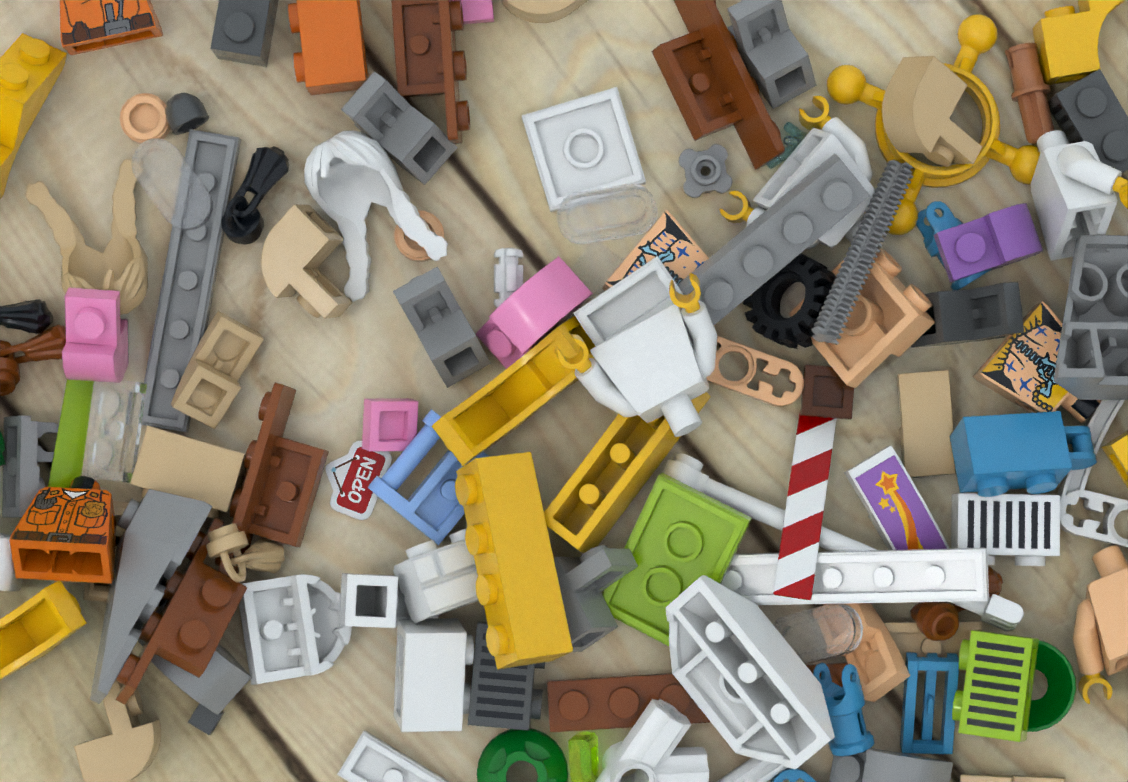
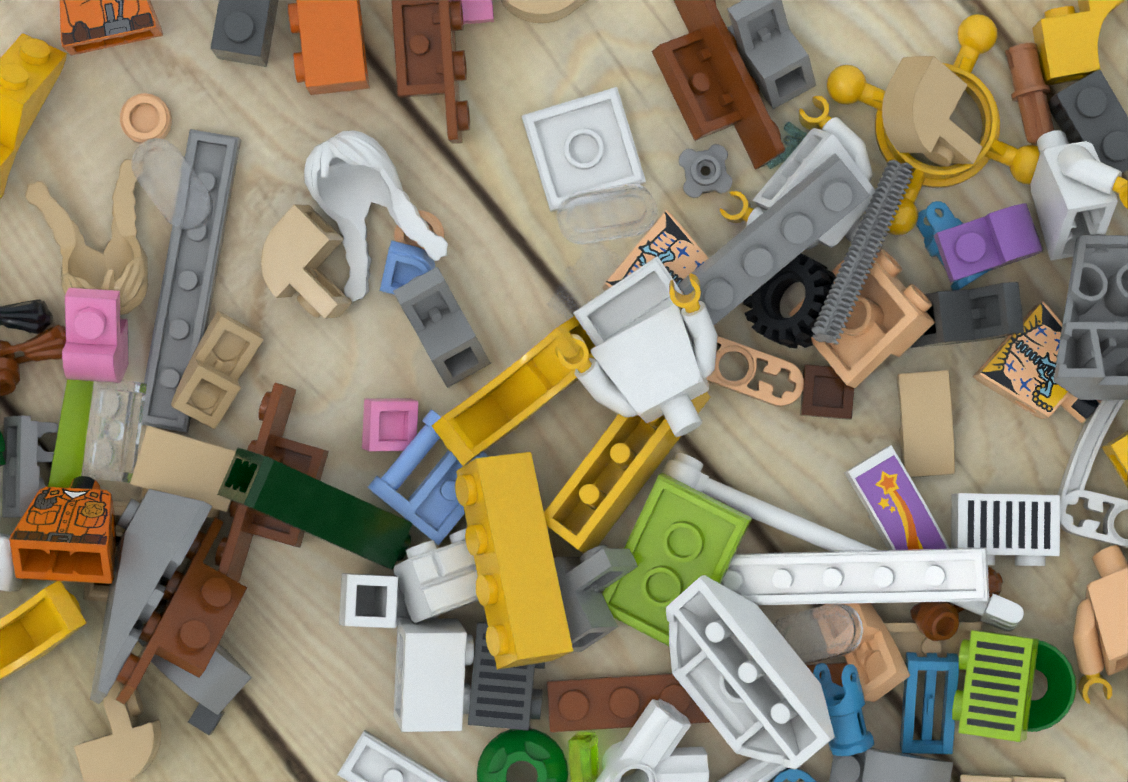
dark grey hinge [165,93,209,135] -> none
tan piece [206,523,285,583] -> none
black piece [222,146,289,245] -> none
white slope [239,574,352,685] -> none
sticker [325,441,392,520] -> none
light grey brick [341,71,457,185] -> none
bright pink brick [475,256,593,369] -> none
white piece [494,248,523,308] -> none
sticker [773,413,837,600] -> none
dark azure brick [949,411,1097,497] -> none
none -> dark green slope [217,448,413,570]
none -> light blue tile [380,240,436,295]

